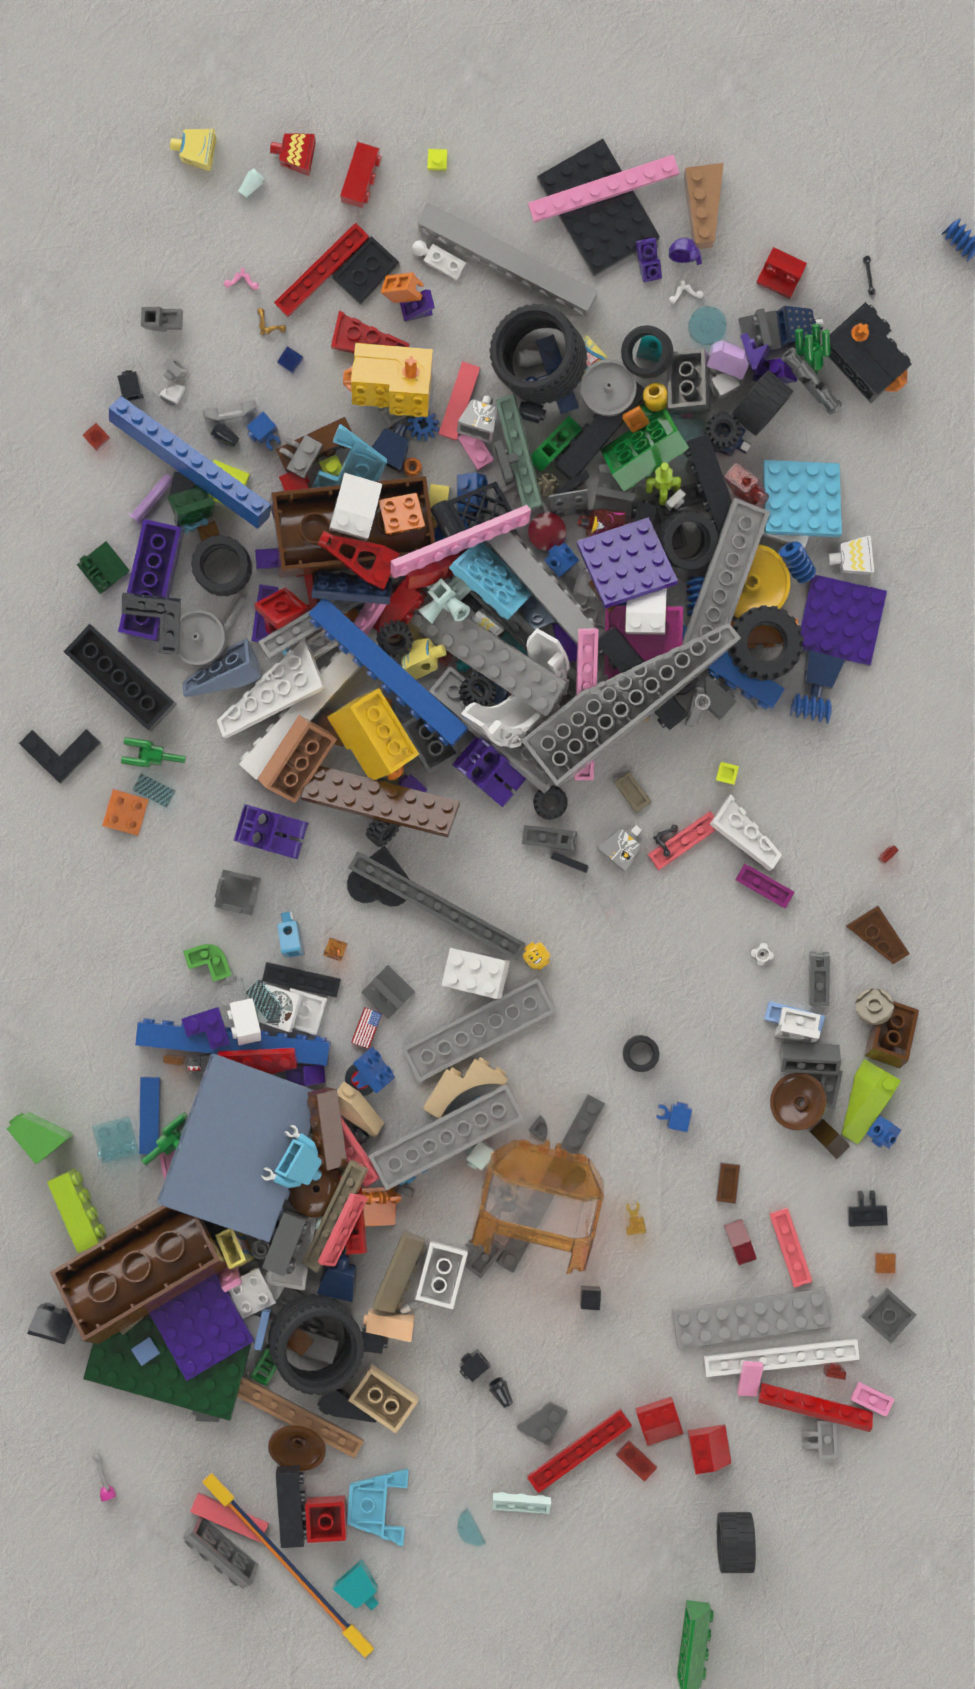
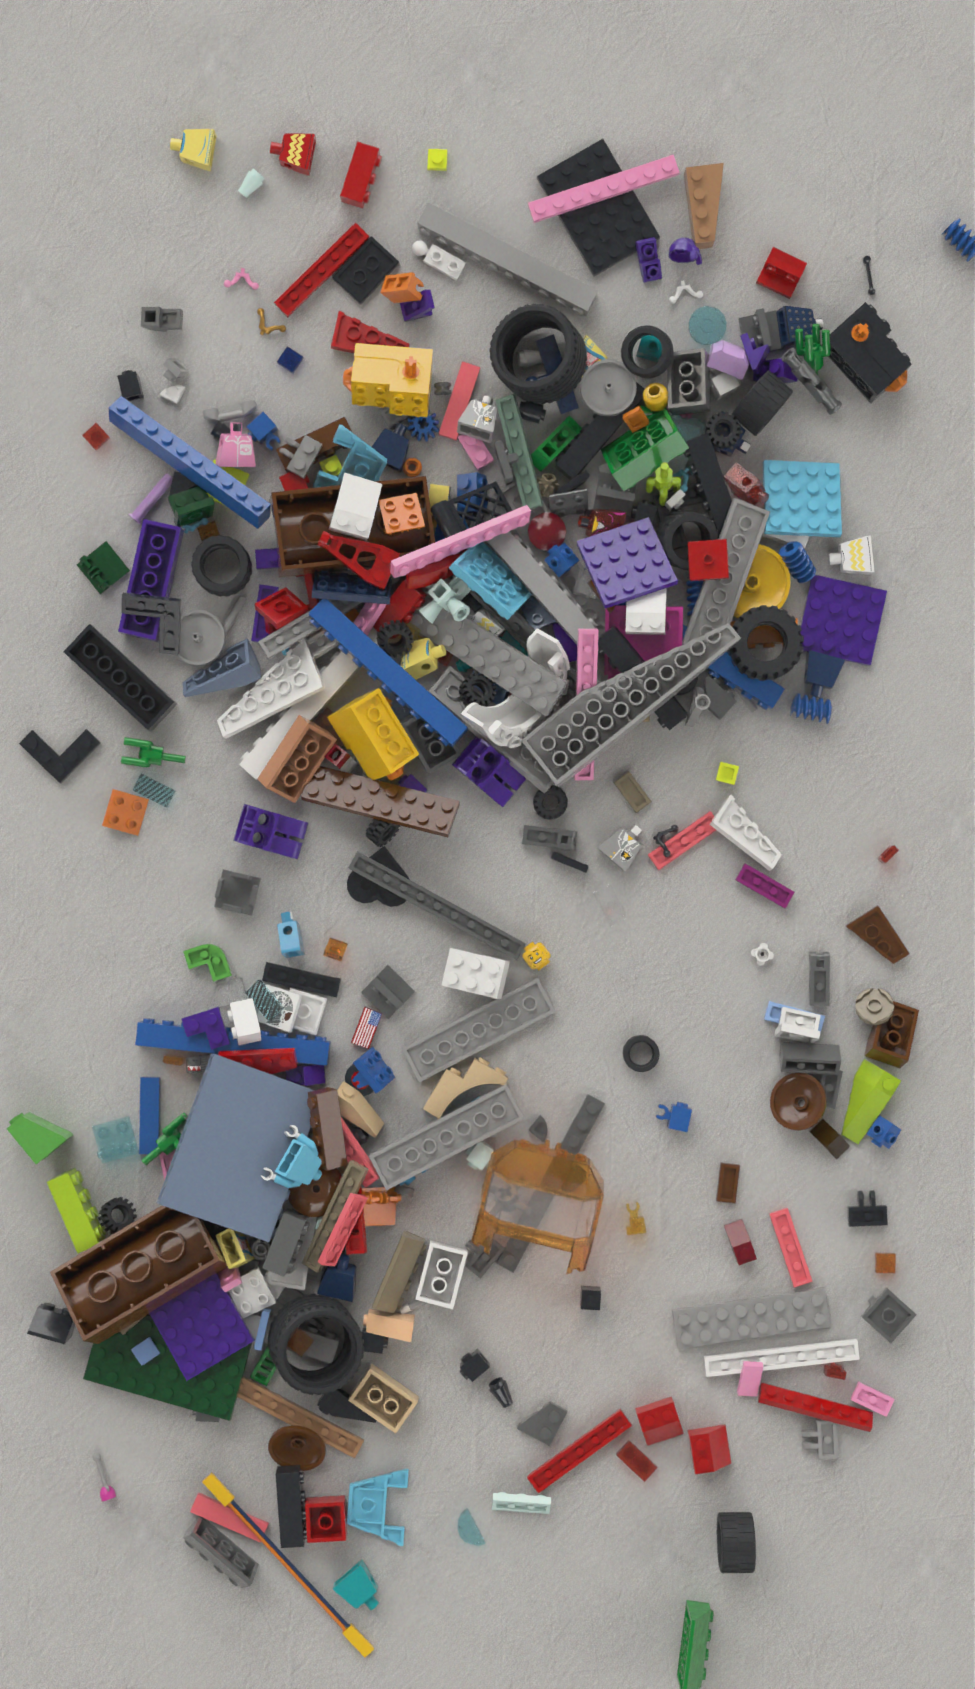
none -> black tyre [98,1197,137,1234]
none -> bright pink torso [216,422,256,467]
none -> dark red leg [324,744,359,773]
none -> dark grey bush [434,382,452,395]
none -> medium azure piece [672,467,690,492]
none -> red plate [688,539,729,581]

